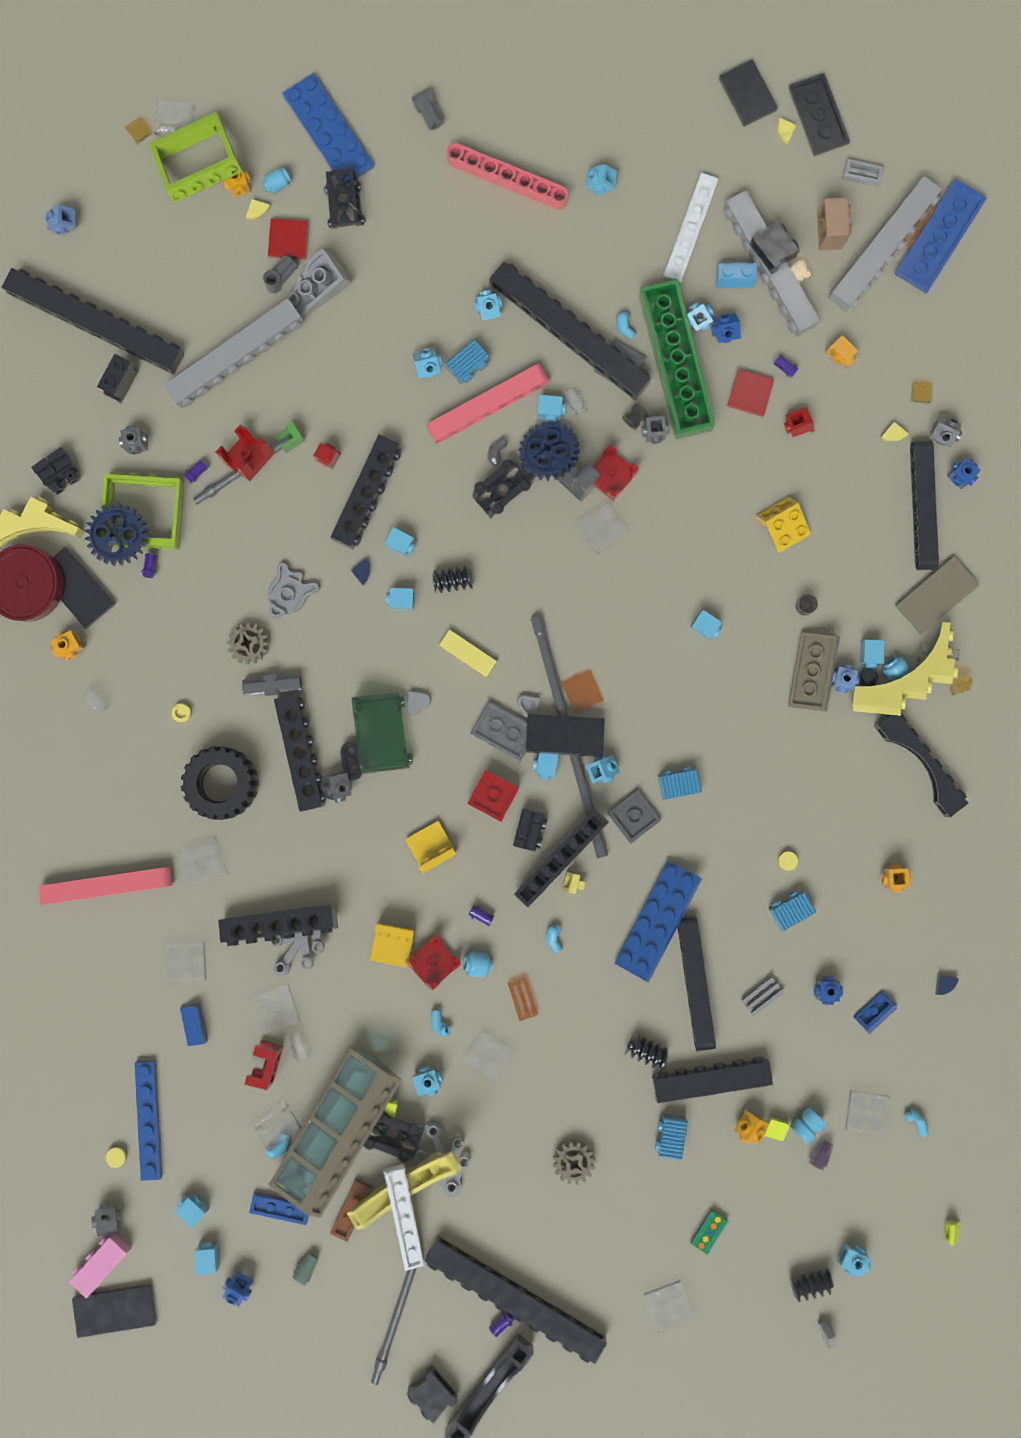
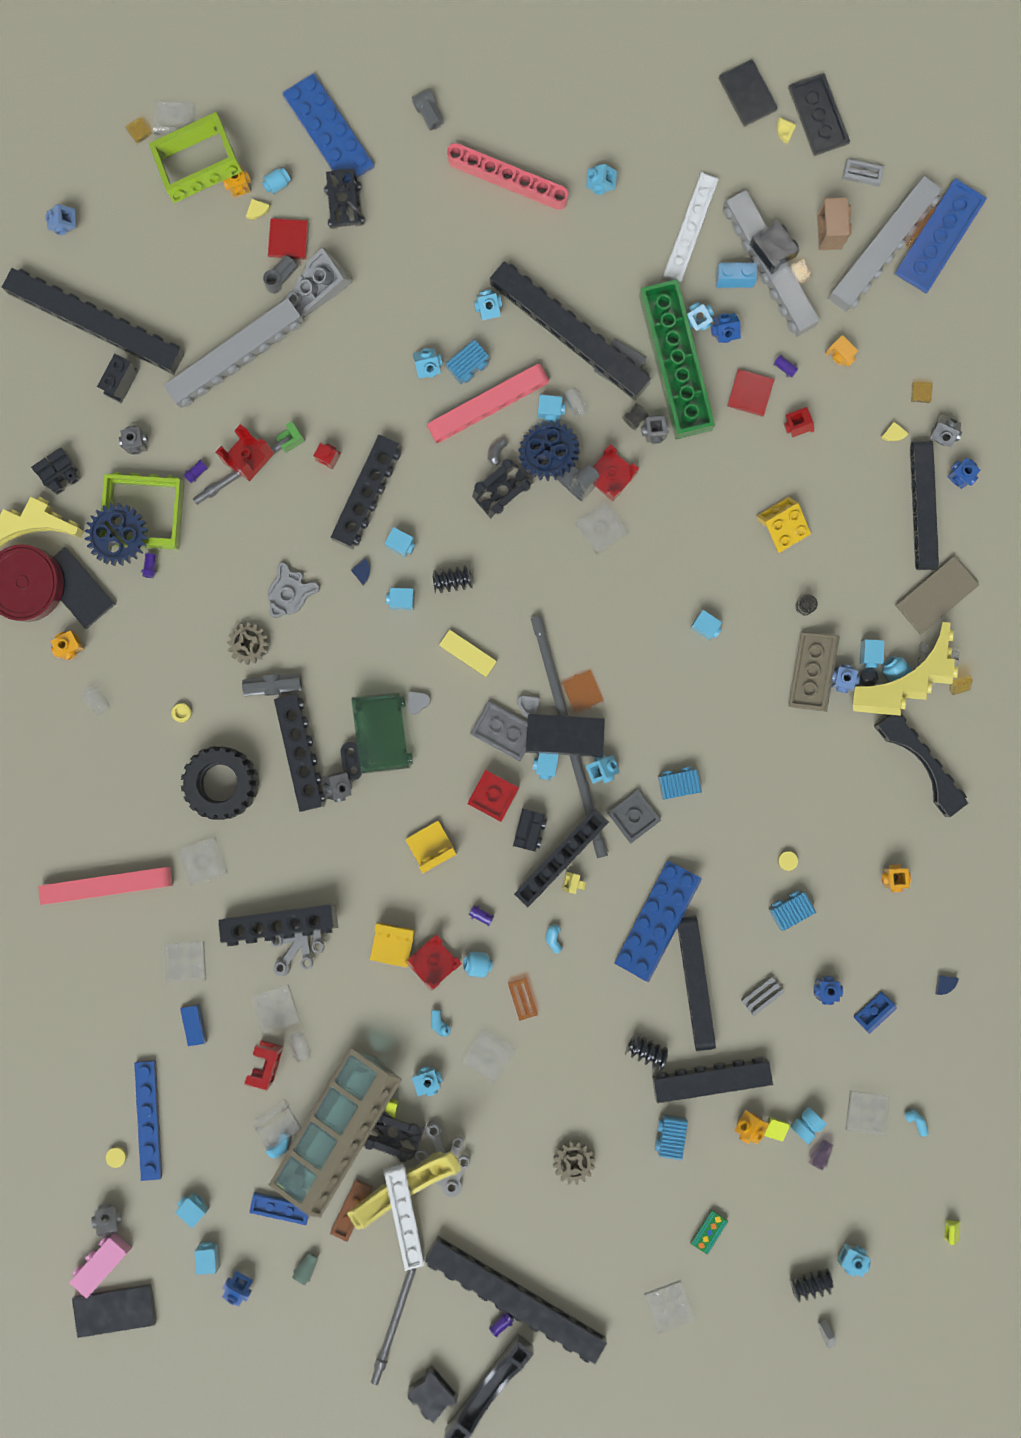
medium azure arm [616,311,636,340] -> none

